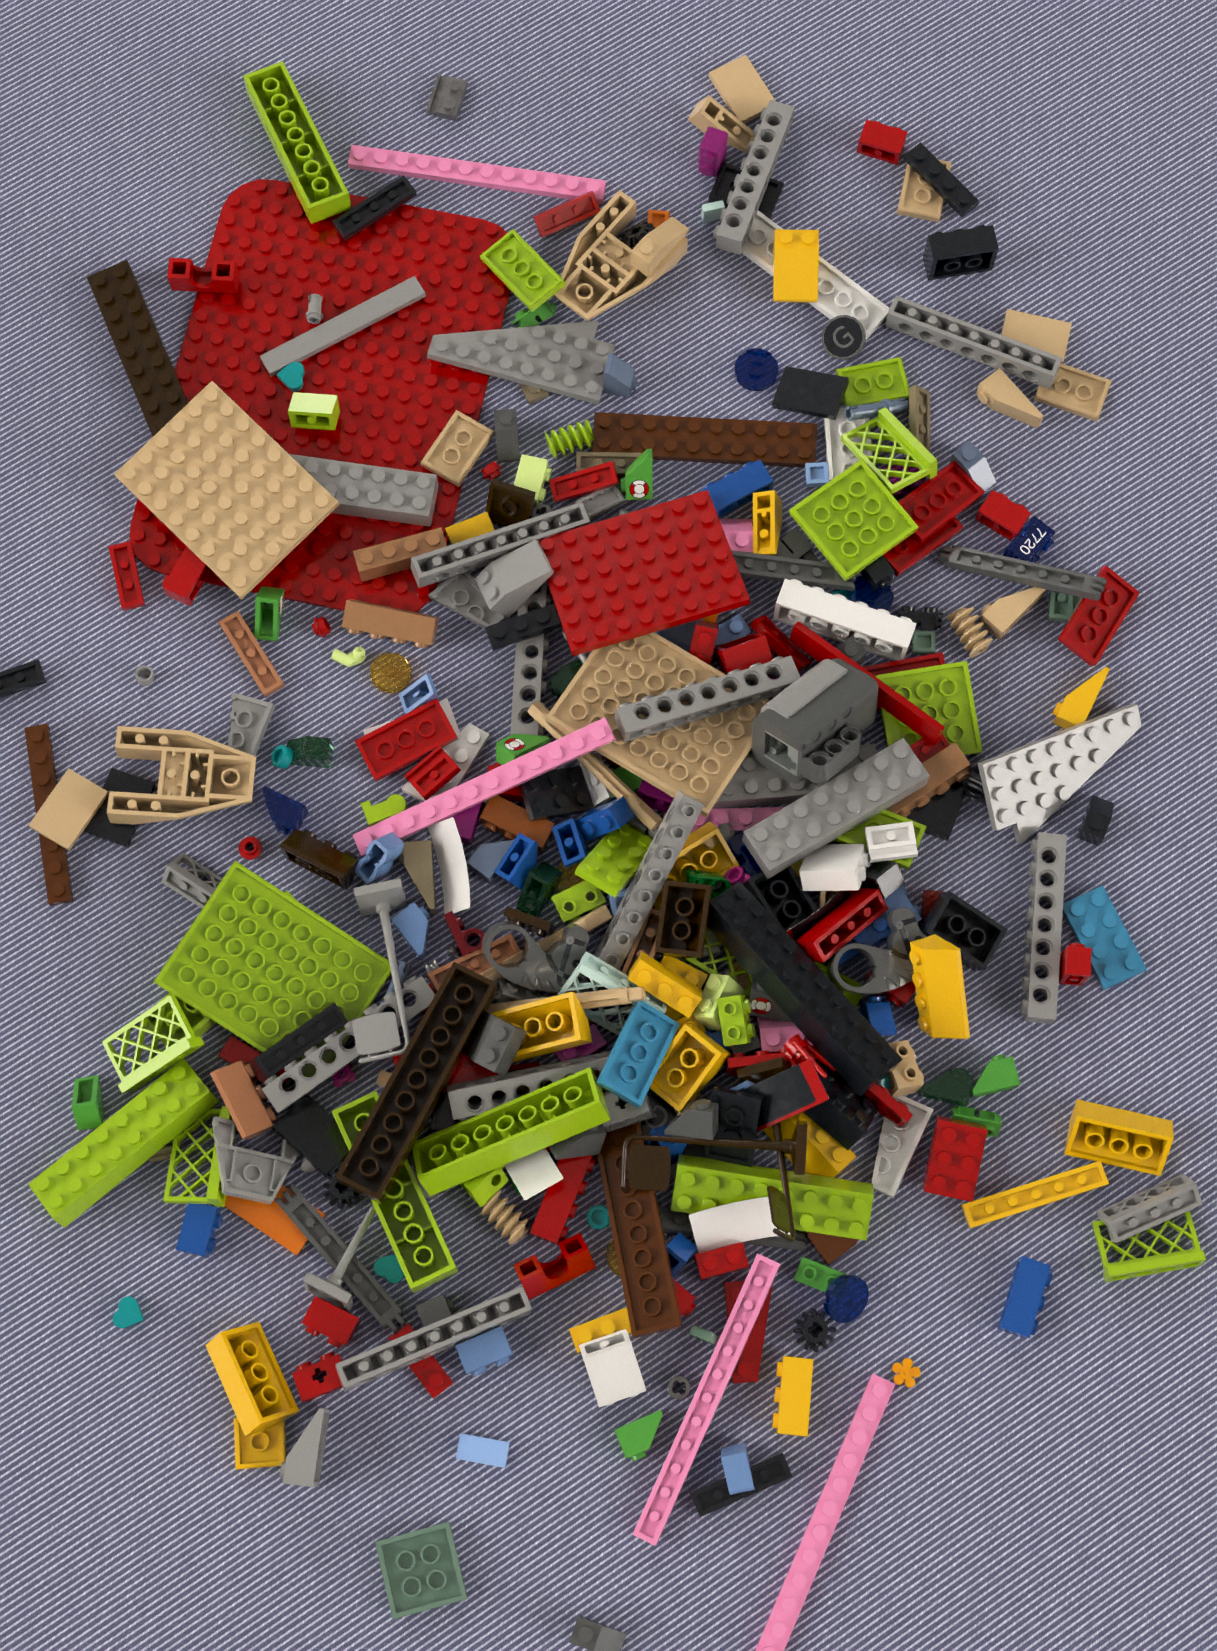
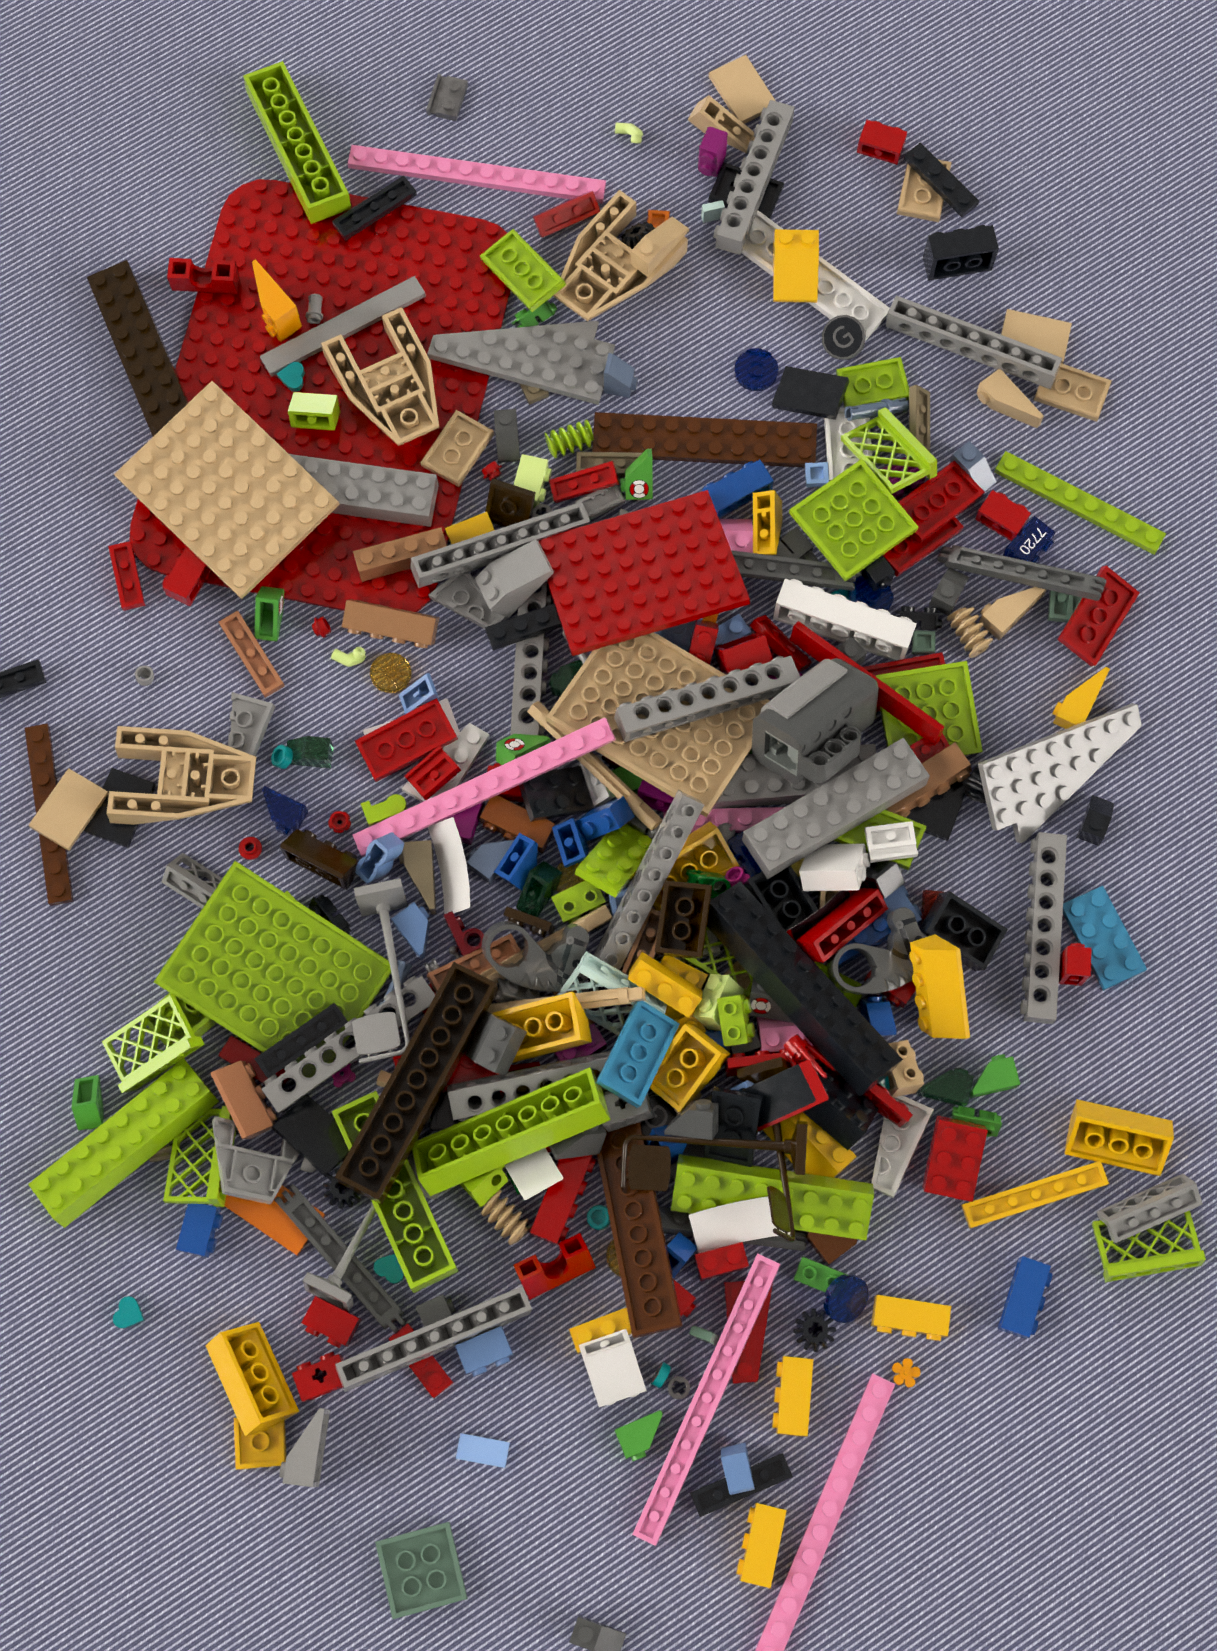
none -> light orange slope [252,259,302,342]
none -> black hinge [308,894,351,934]
none -> tan wedge [321,307,439,446]
none -> red plate [328,811,351,834]
none -> yellowish green arm [615,122,643,143]
none -> teal tile [651,1362,671,1388]
none -> yellow brick [736,1503,787,1588]
none -> yellow brick [871,1295,951,1341]
none -> dark grey slope [929,568,969,616]
none -> lime plate [994,451,1166,555]

